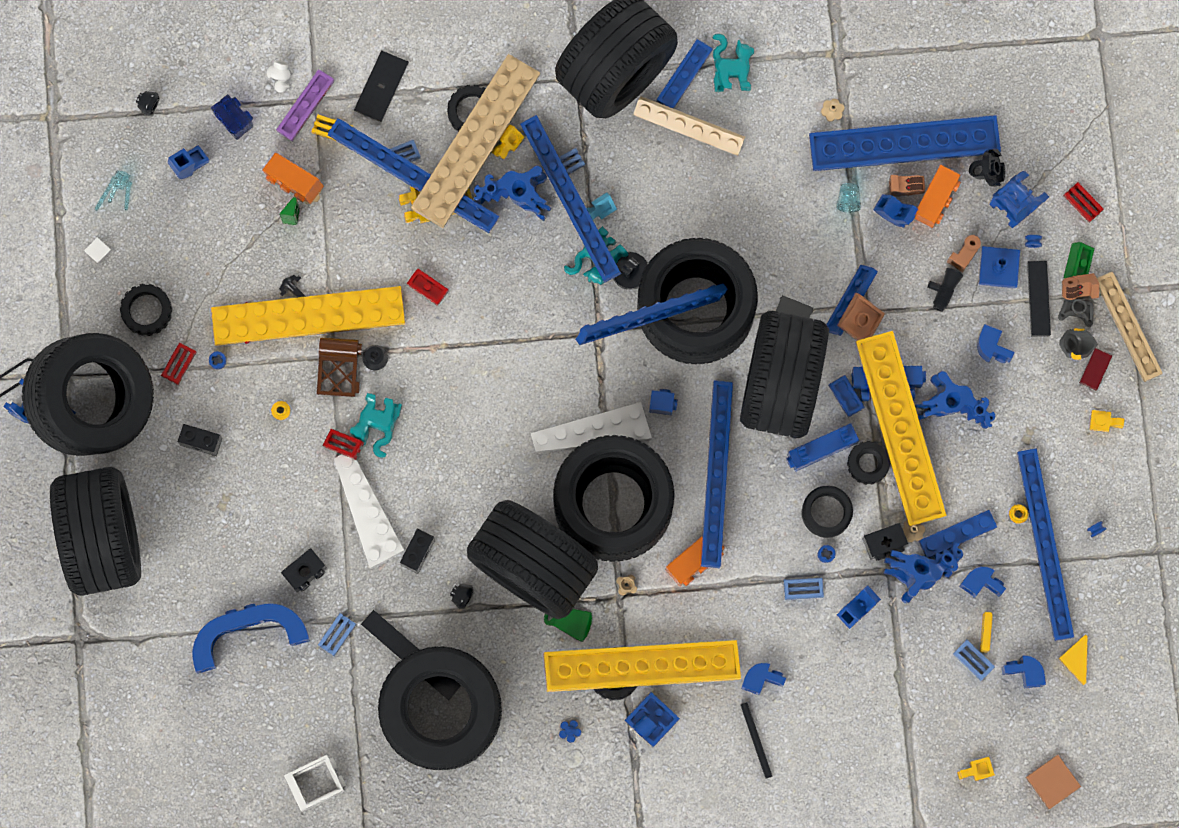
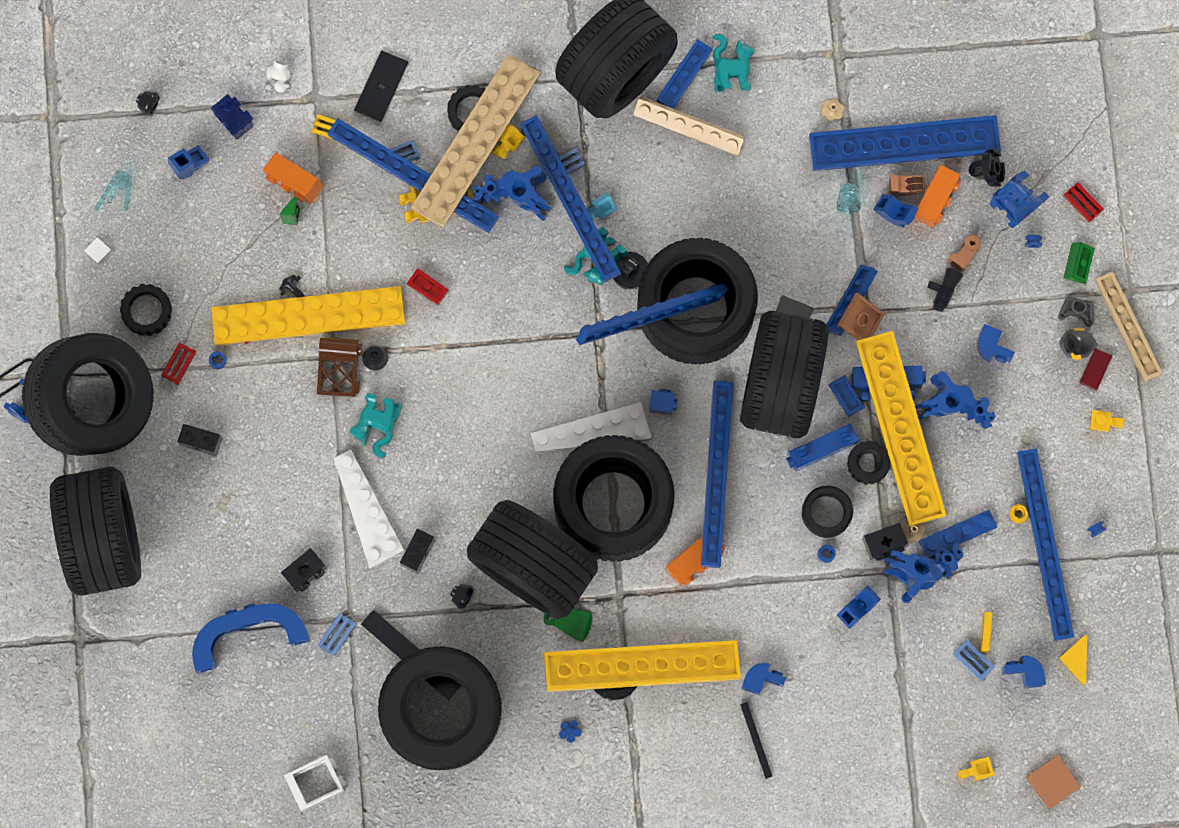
yellow plate [271,401,291,420] -> none
medium lavender plate [276,69,334,142] -> none
red tile [322,429,364,460] -> none
tan plate [616,575,637,596] -> none
blue plate [625,692,680,747] -> none
medium blue tile [783,578,824,600] -> none
blue brick [959,567,1006,598] -> none
blue tile [979,246,1020,288] -> none
black tile [1027,261,1051,337] -> none
nougat leg [1062,273,1099,300] -> none

